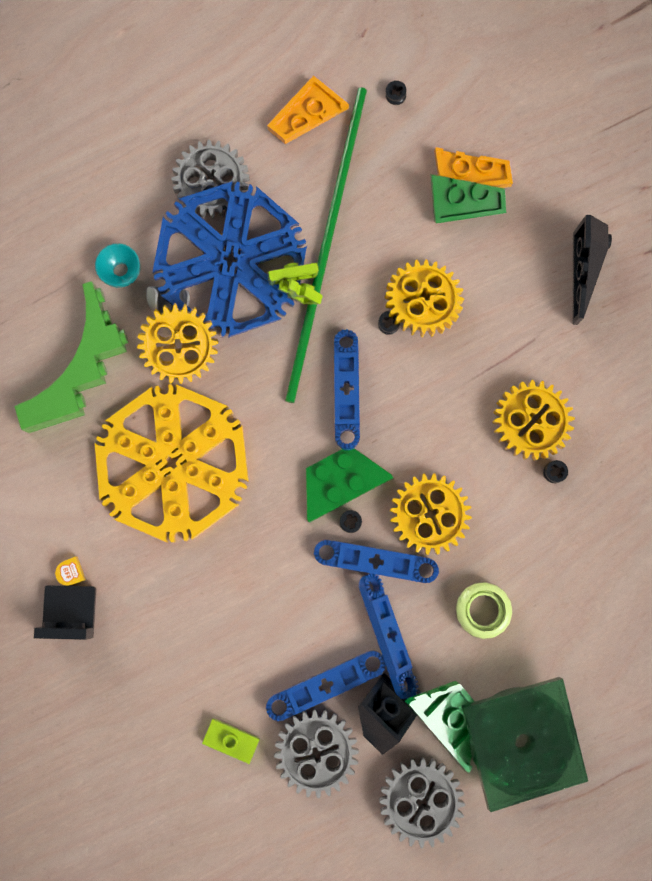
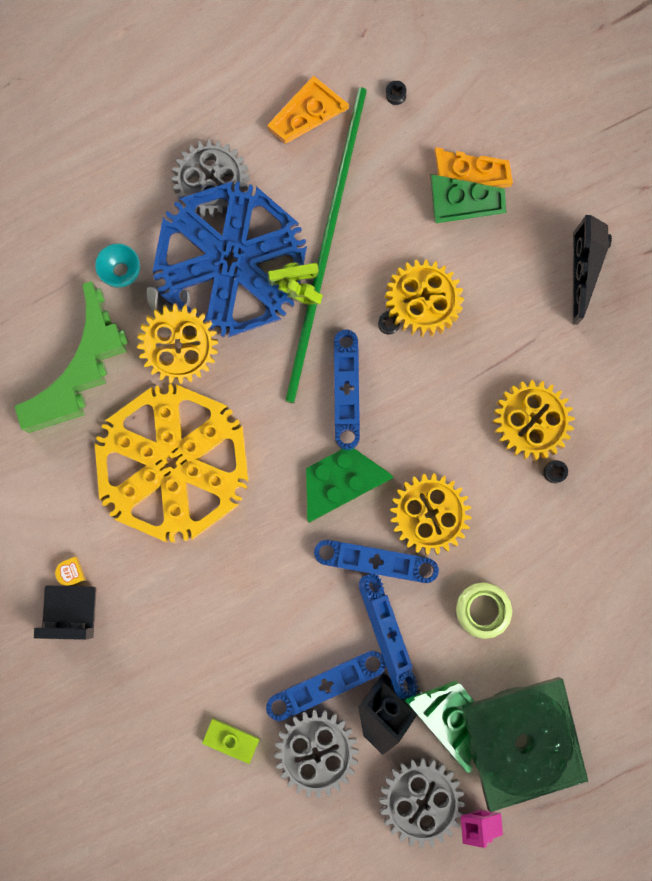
black bush [340,510,362,533] -> none
none -> dark pink brick [461,809,503,848]

